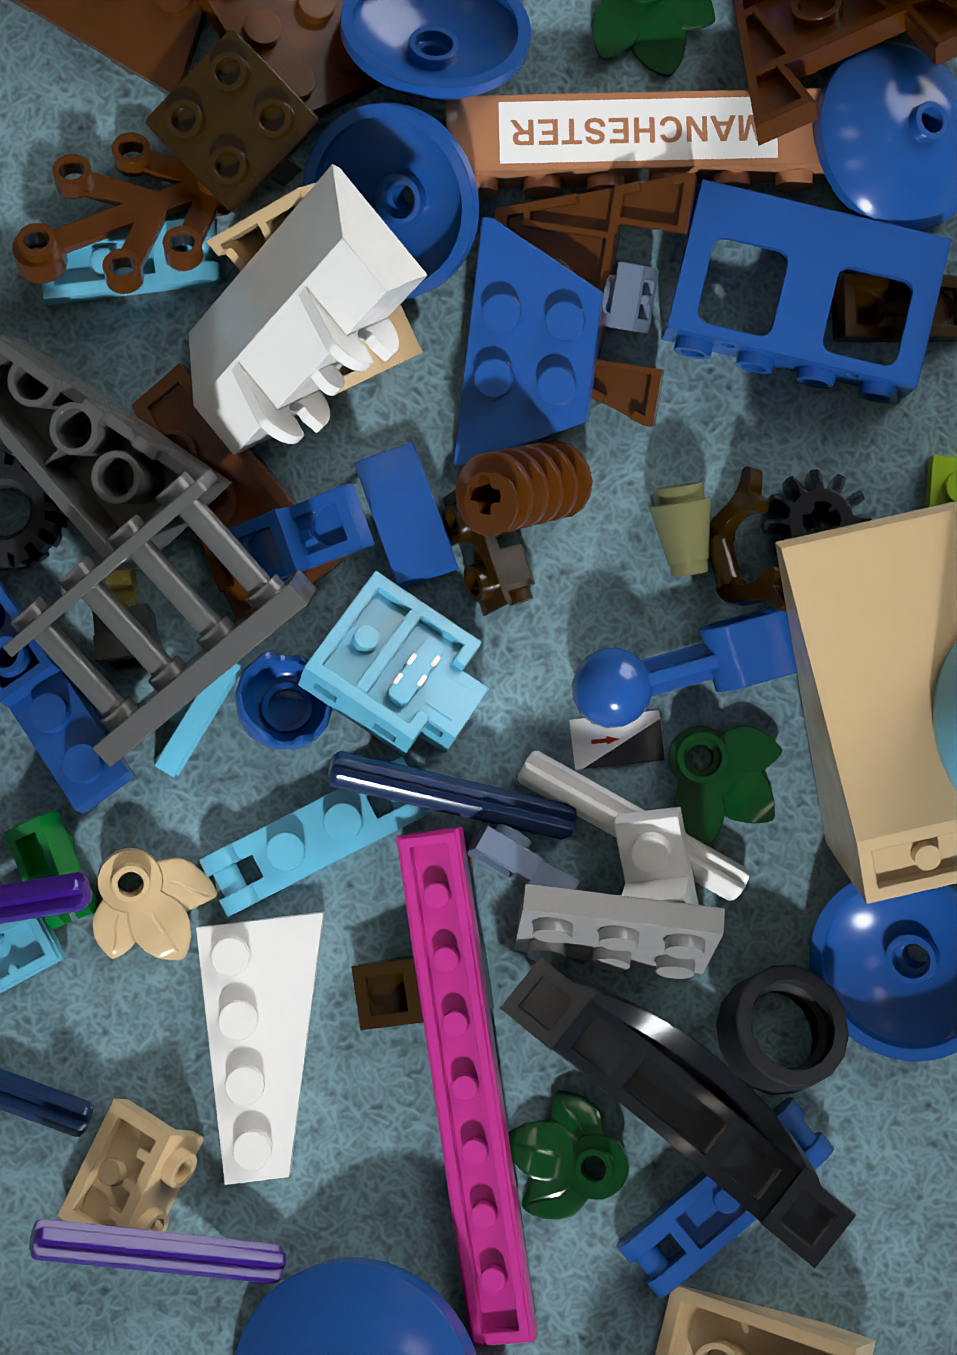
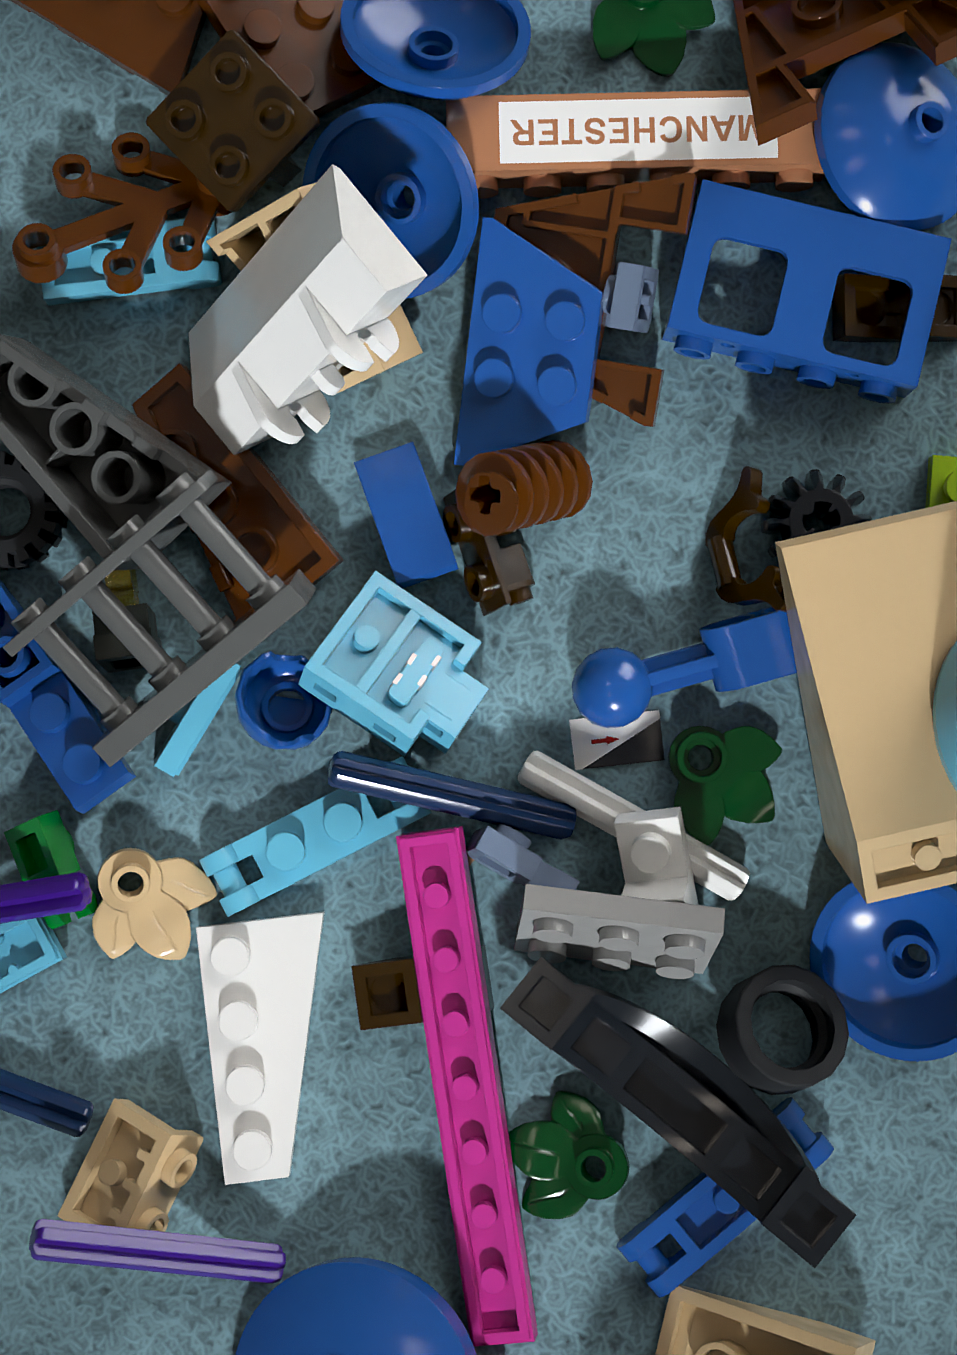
blue slope [228,484,375,591] -> none
olive cone [648,482,711,577] -> none

